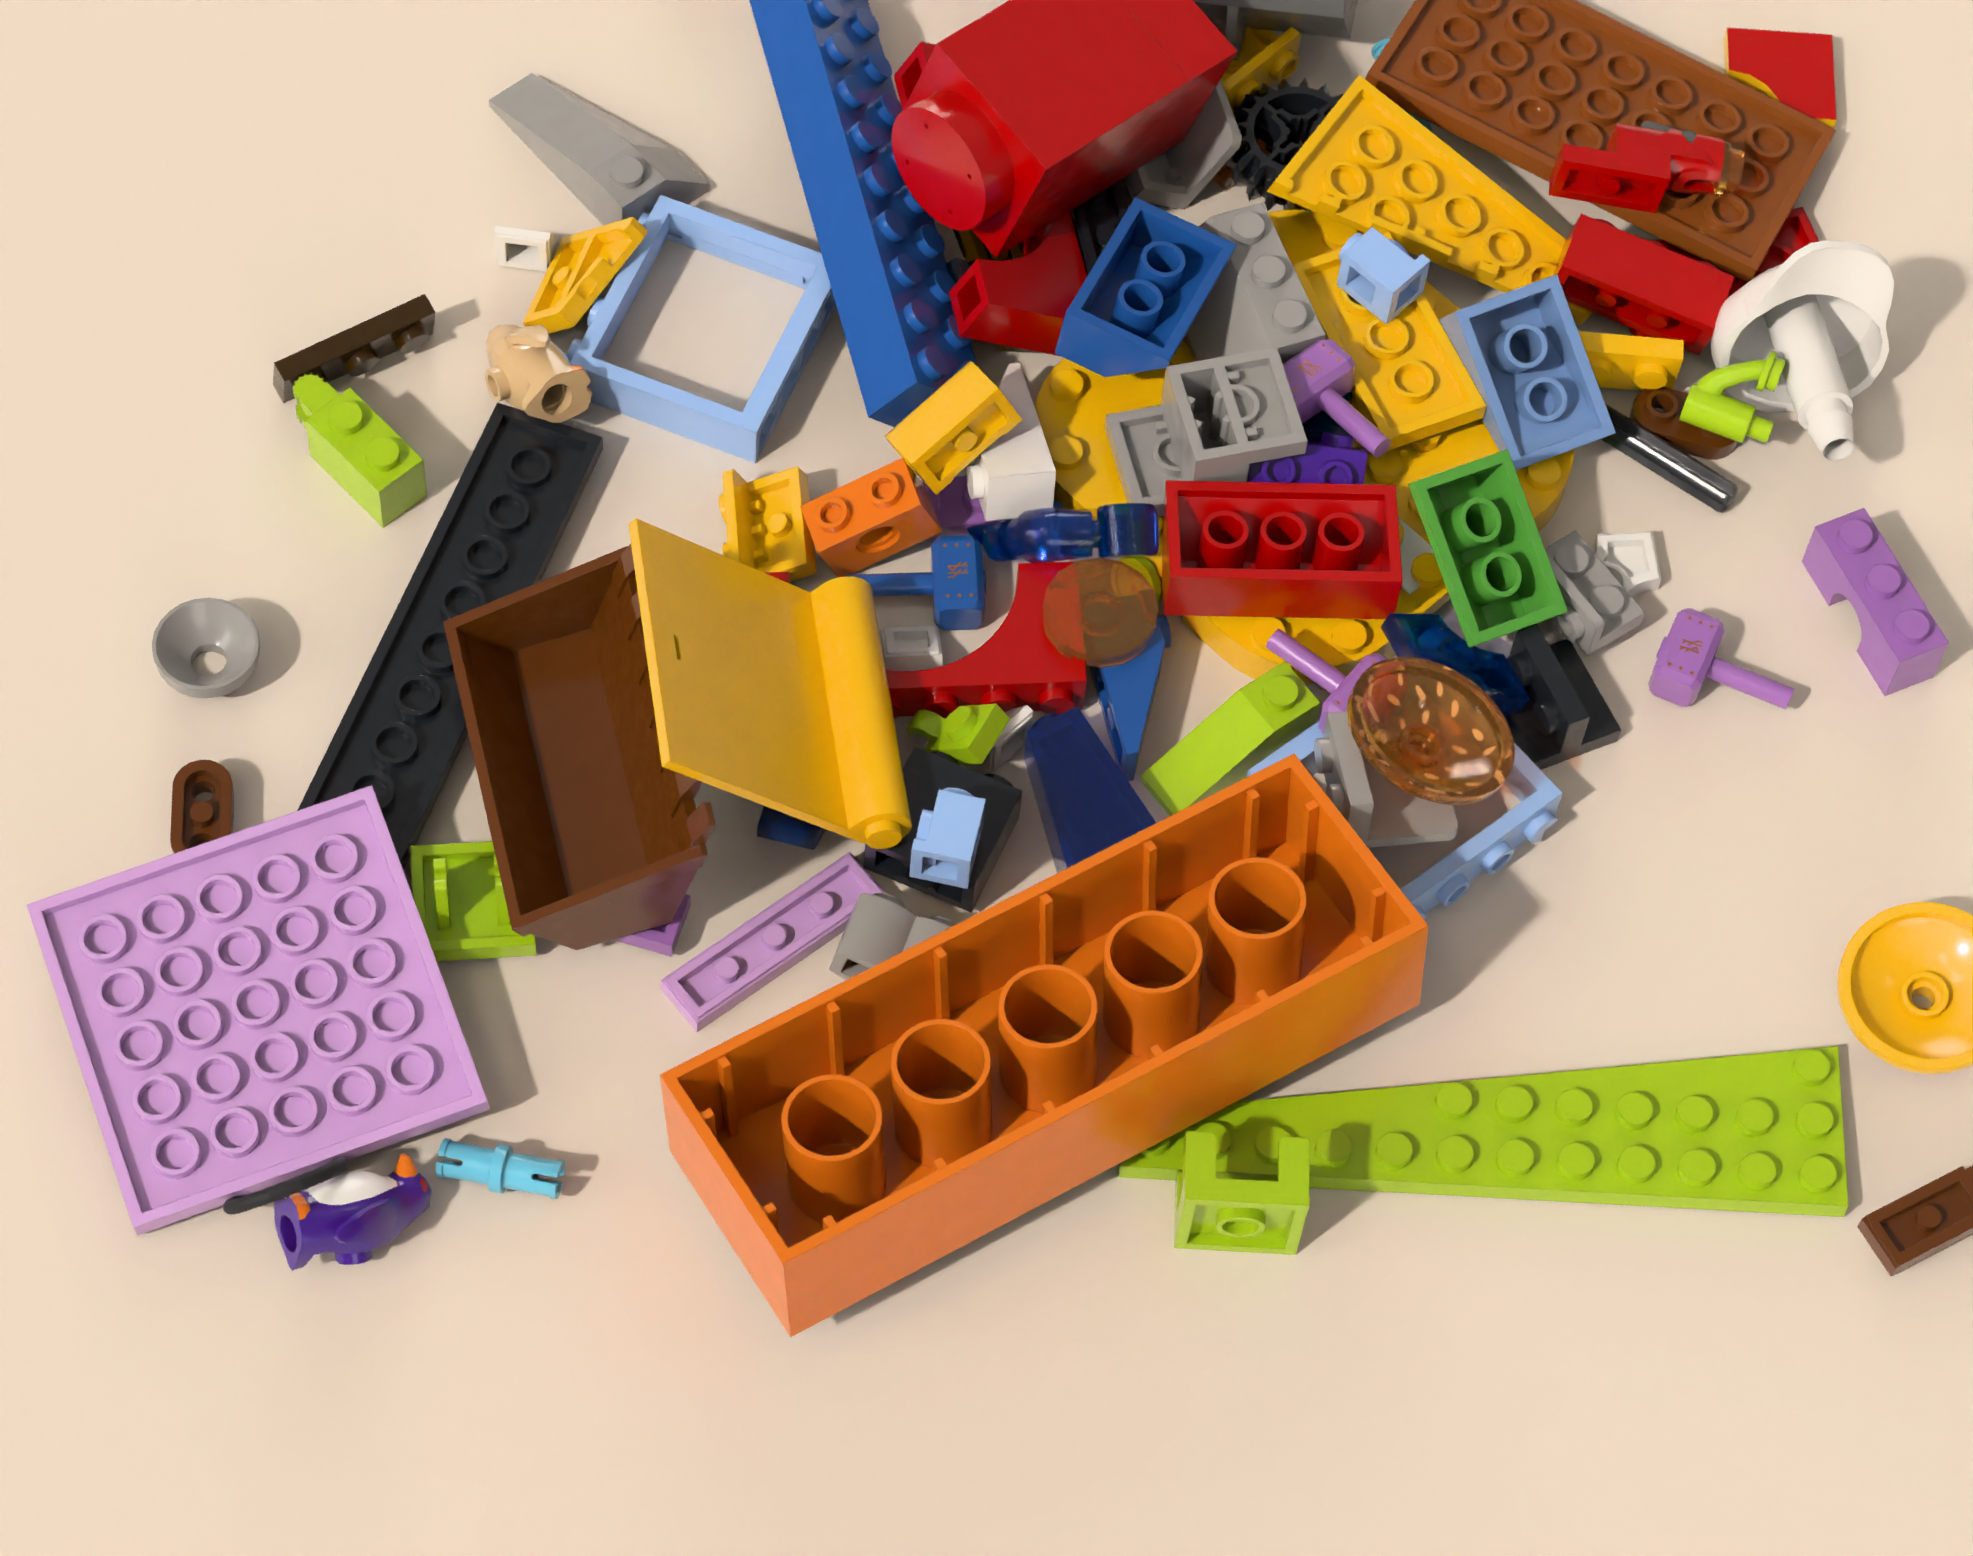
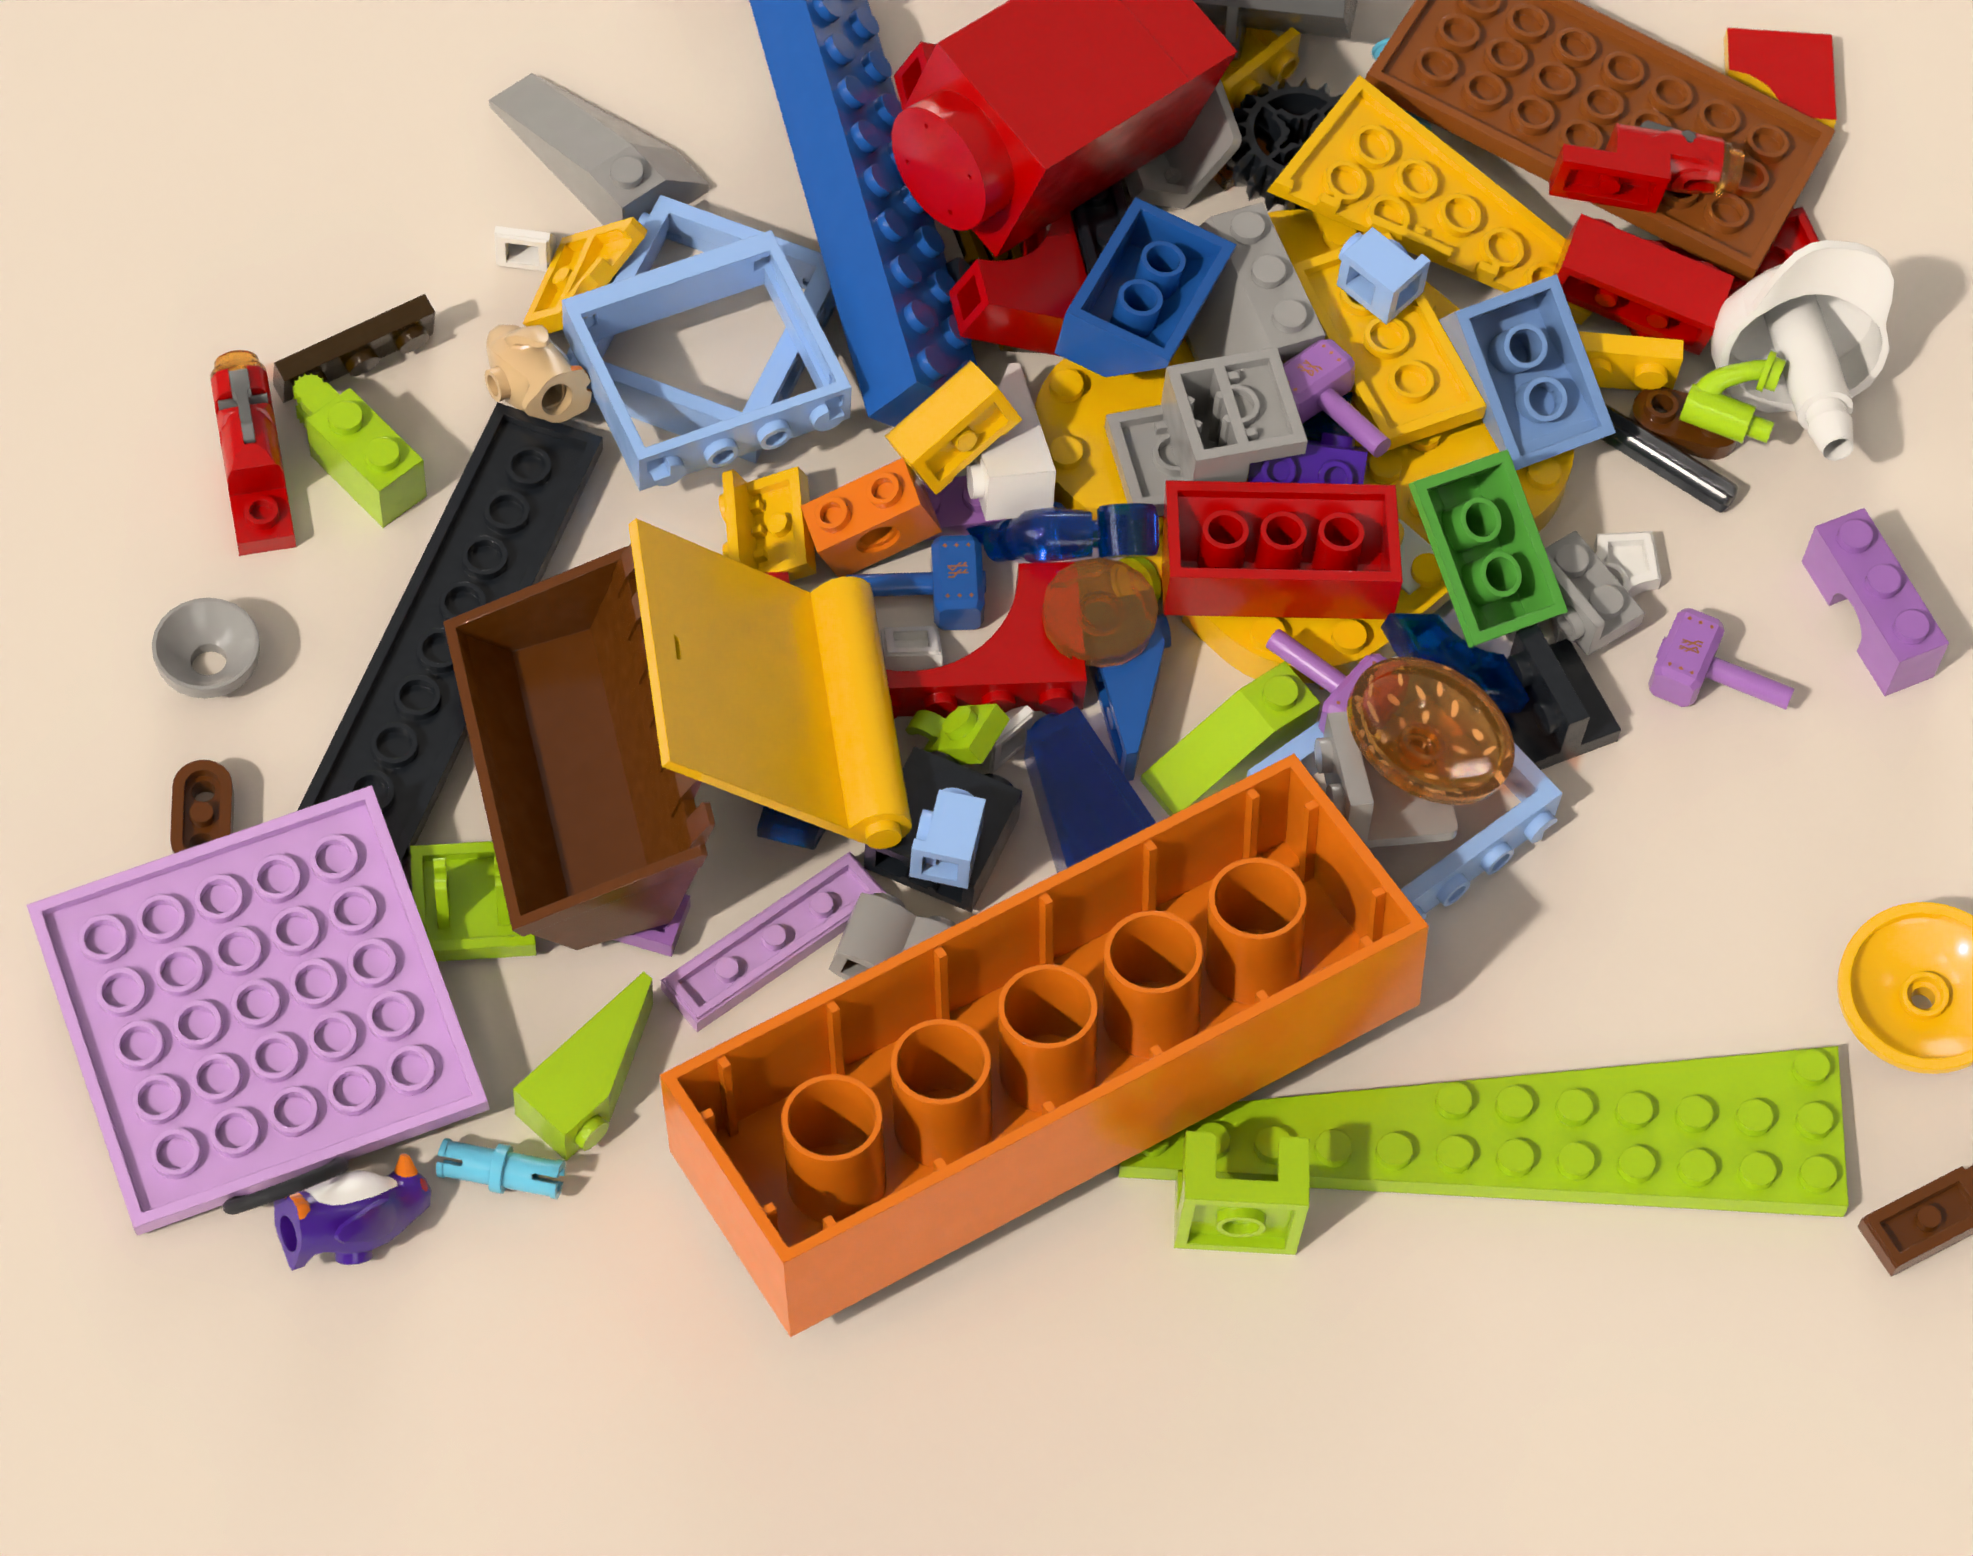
none -> red plate [210,350,296,556]
none -> lime slope [513,971,653,1161]
none -> light blue window [562,230,852,491]

